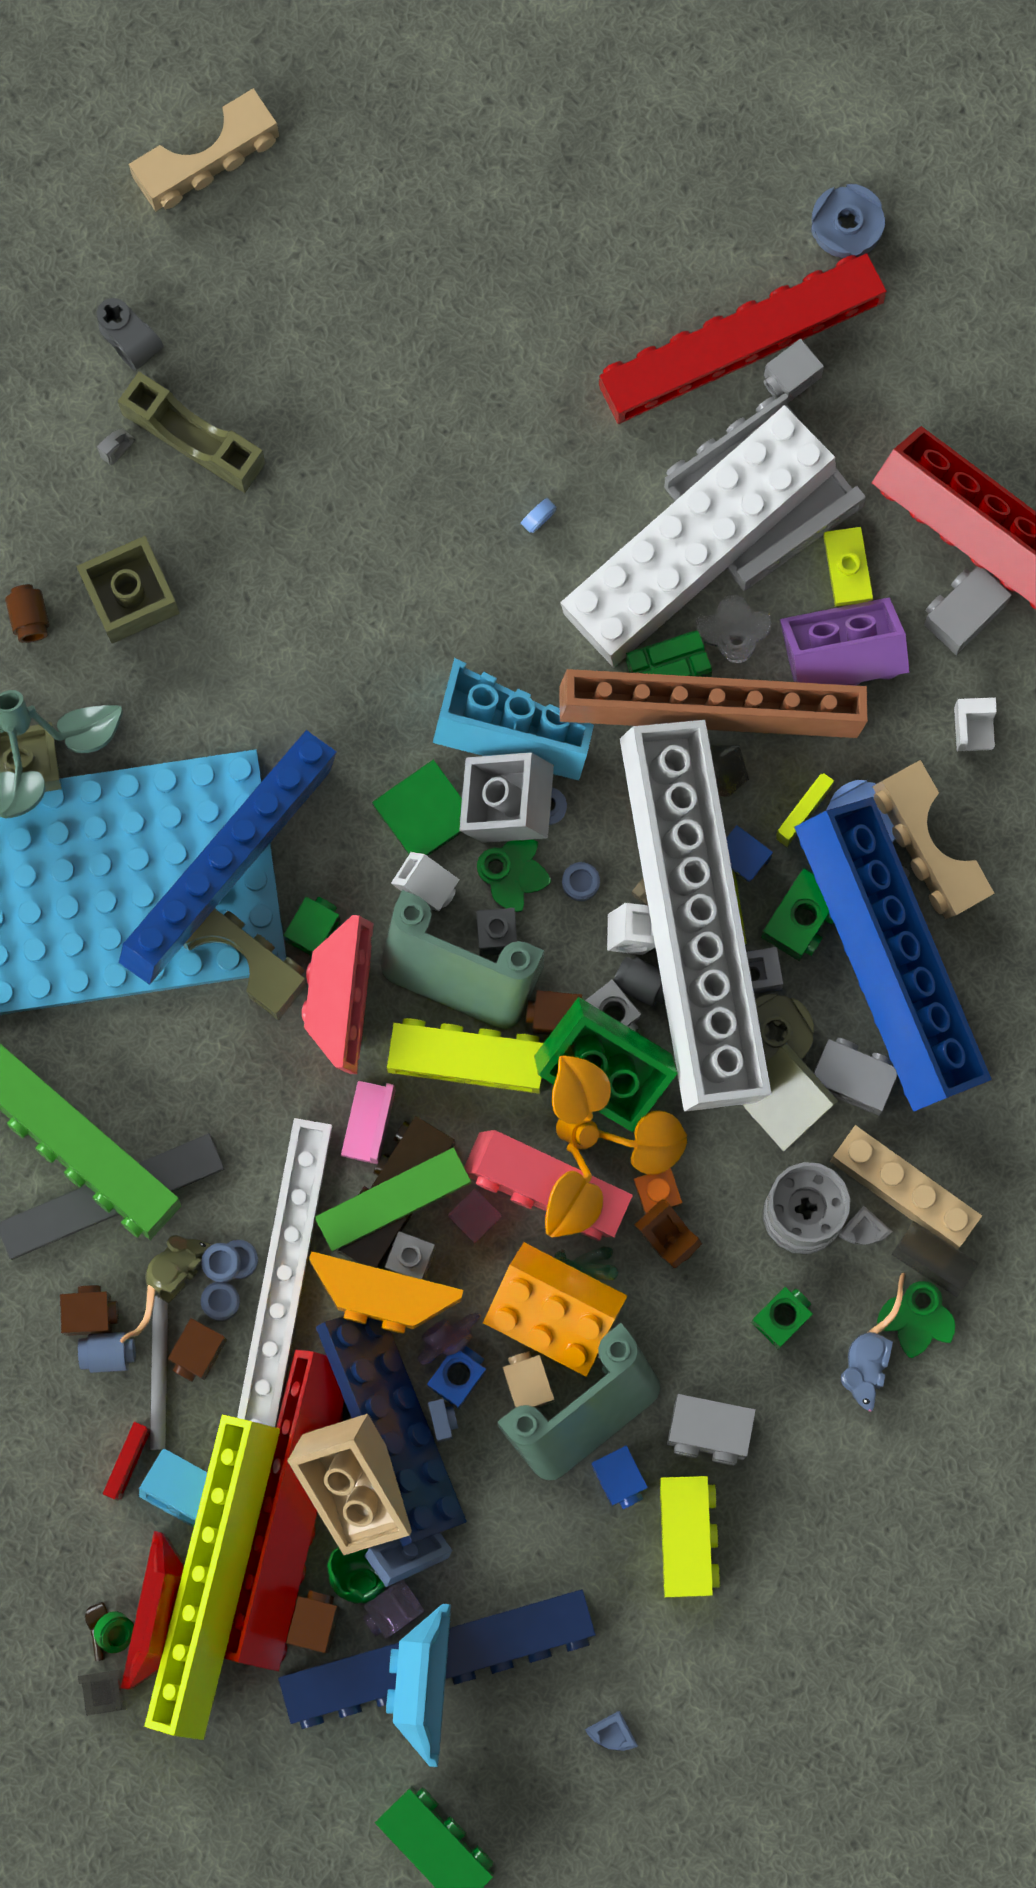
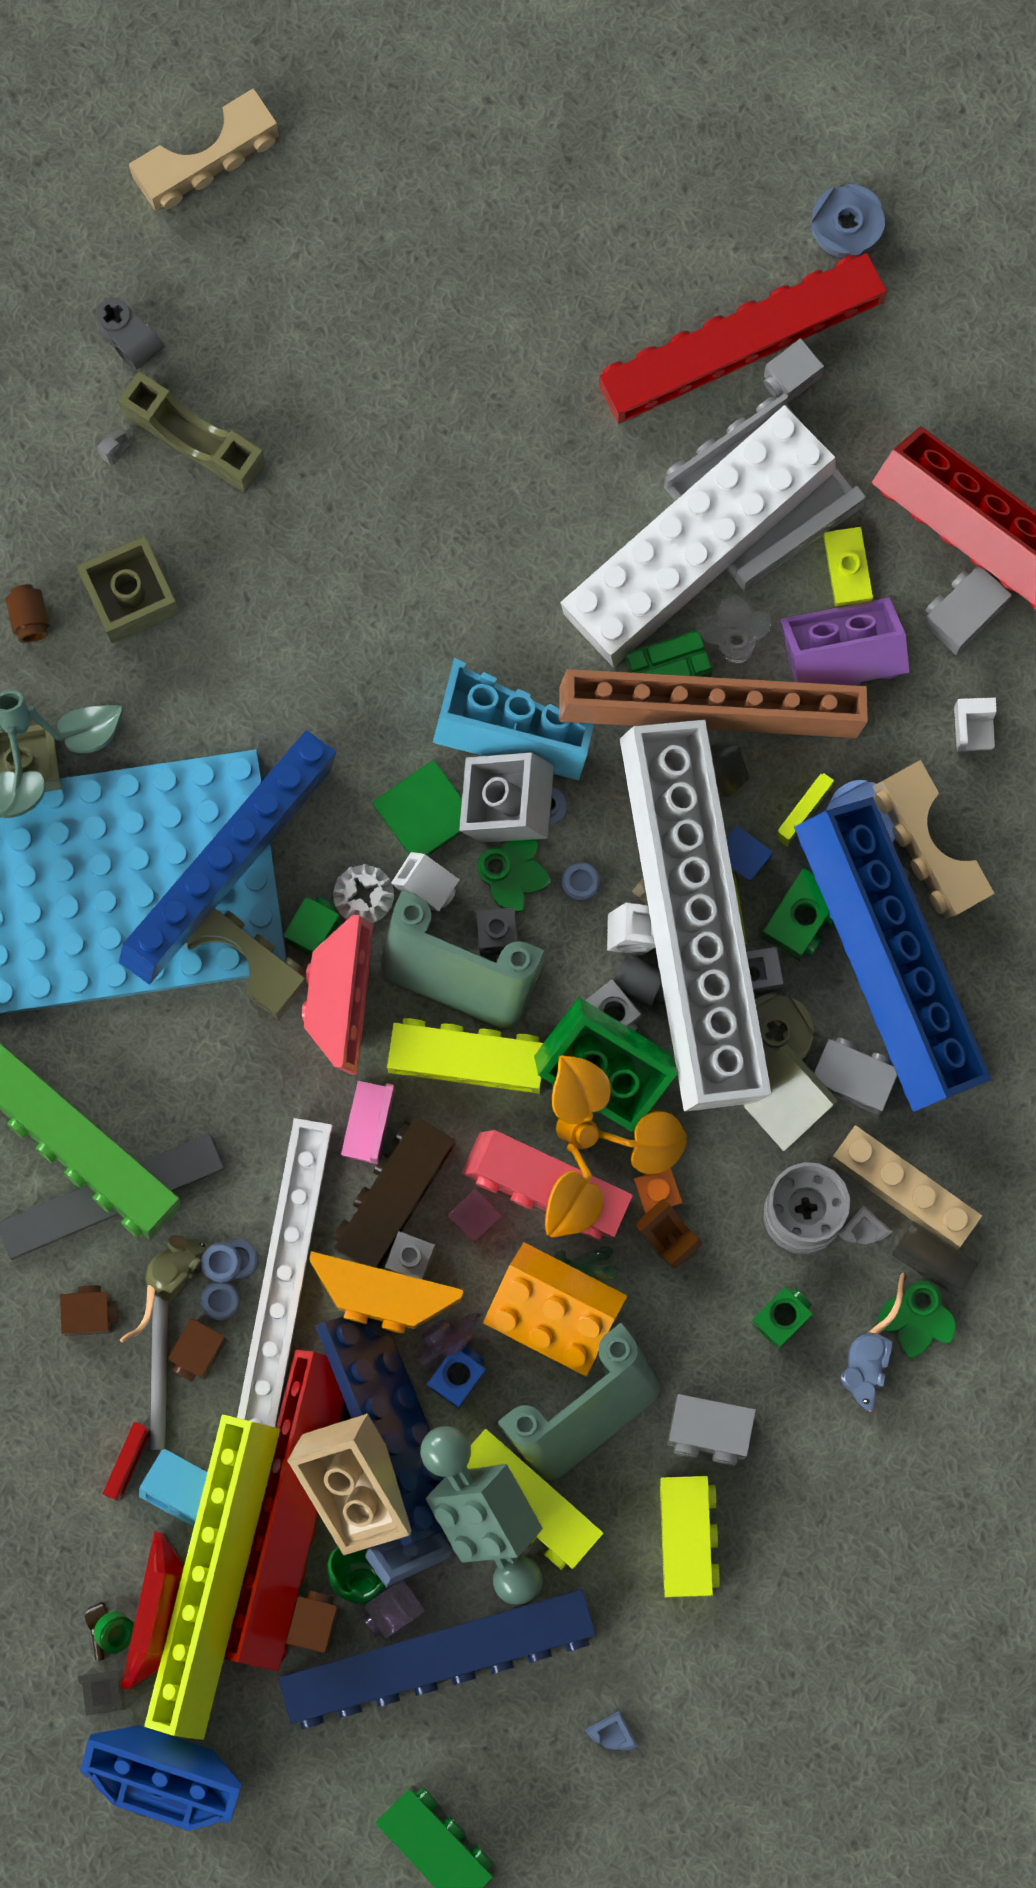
sand blue brick [78,1332,136,1373] -> none
bright green tile [315,1147,471,1253] -> none
medium azure wedge [386,1604,451,1767] -> none
sand blue plate [428,1399,458,1443] -> none
tan brick [503,1351,554,1408] -> none
light blue tile [521,498,557,533] -> none
reddish brown brick [526,990,582,1035] -> none
blue brick [591,1445,648,1510] -> none
none -> blue wedge [80,1725,242,1831]
none -> white gear [333,864,394,923]
none -> sand green brick [420,1426,543,1606]
none -> neon yellow brick [467,1429,604,1570]

